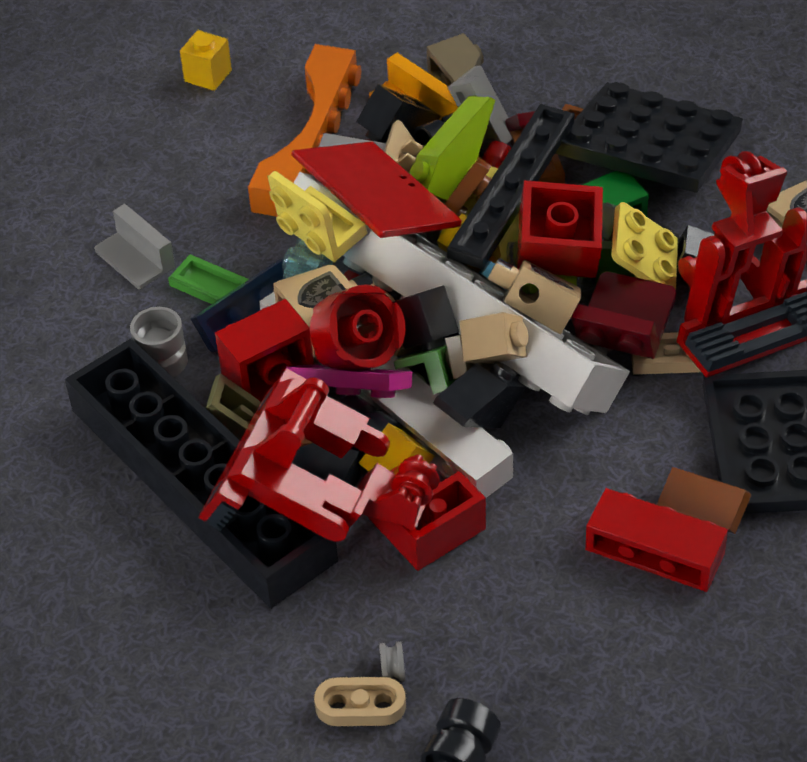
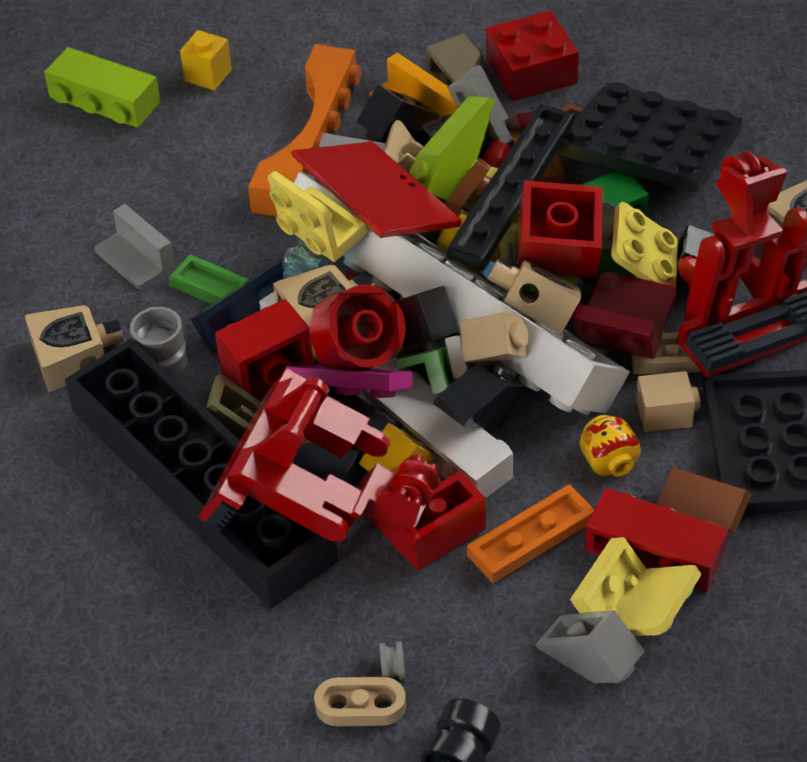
none -> tan torso [24,305,124,392]
none -> lime brick [44,47,161,128]
none -> orange plate [467,484,594,584]
none -> red brick [486,10,579,102]
none -> light grey slope [535,610,645,683]
none -> light yellow bracket [570,537,701,636]
none -> yellow head [579,415,641,477]
none -> tan brick [636,371,700,432]

